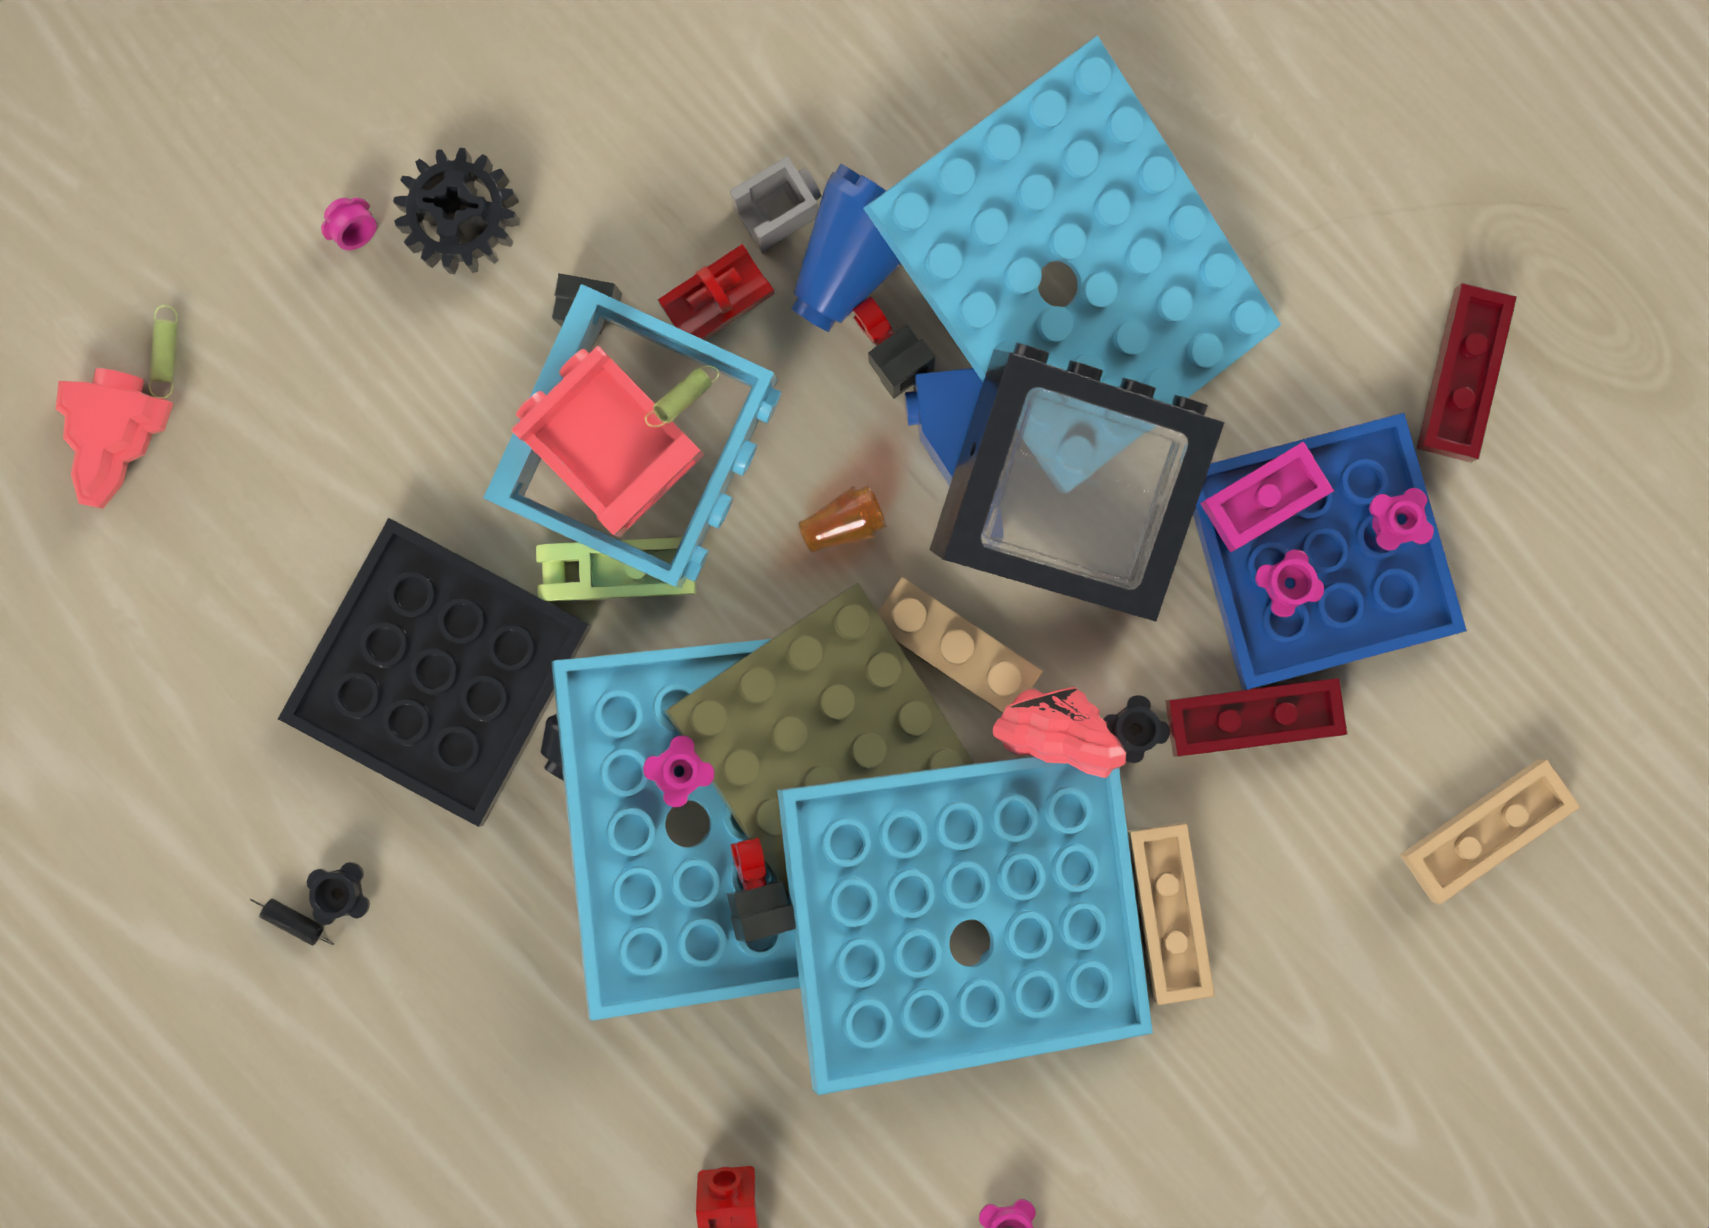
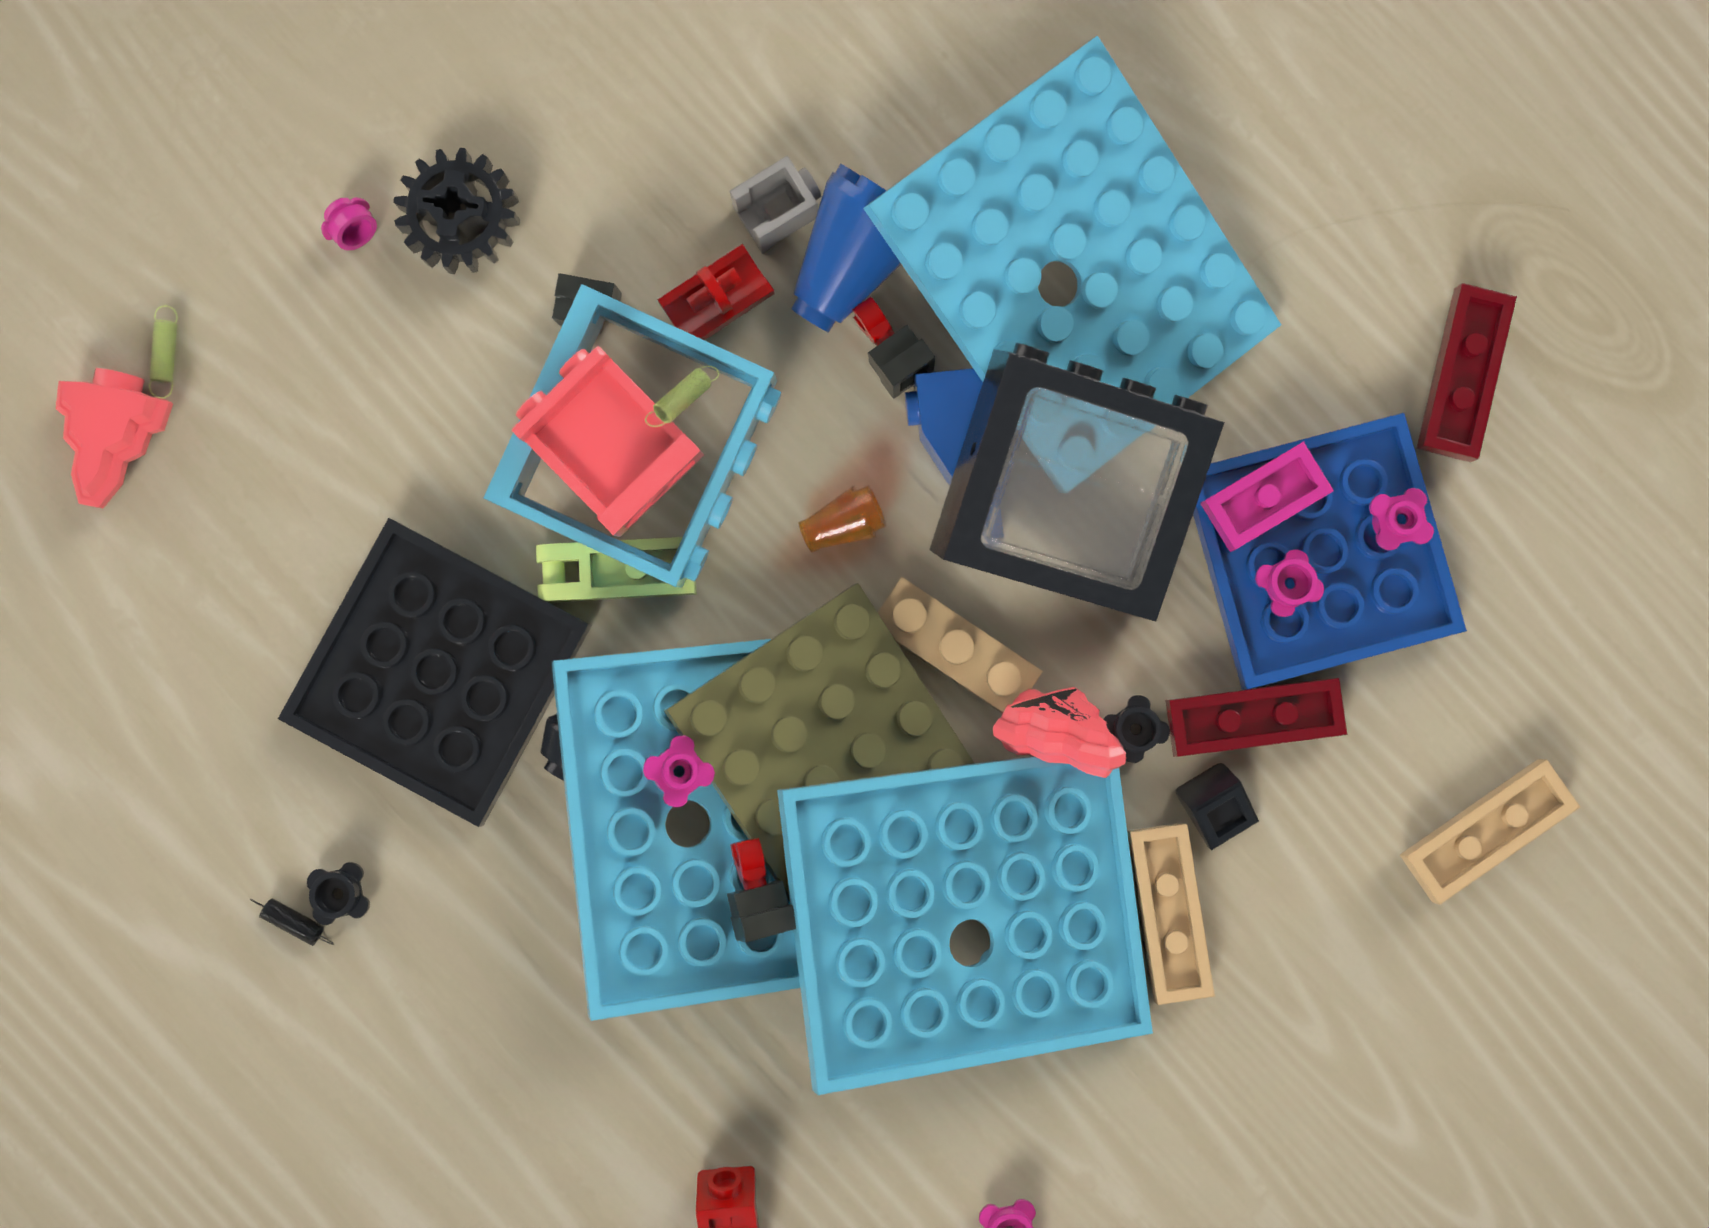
none -> black slope [1176,763,1259,850]

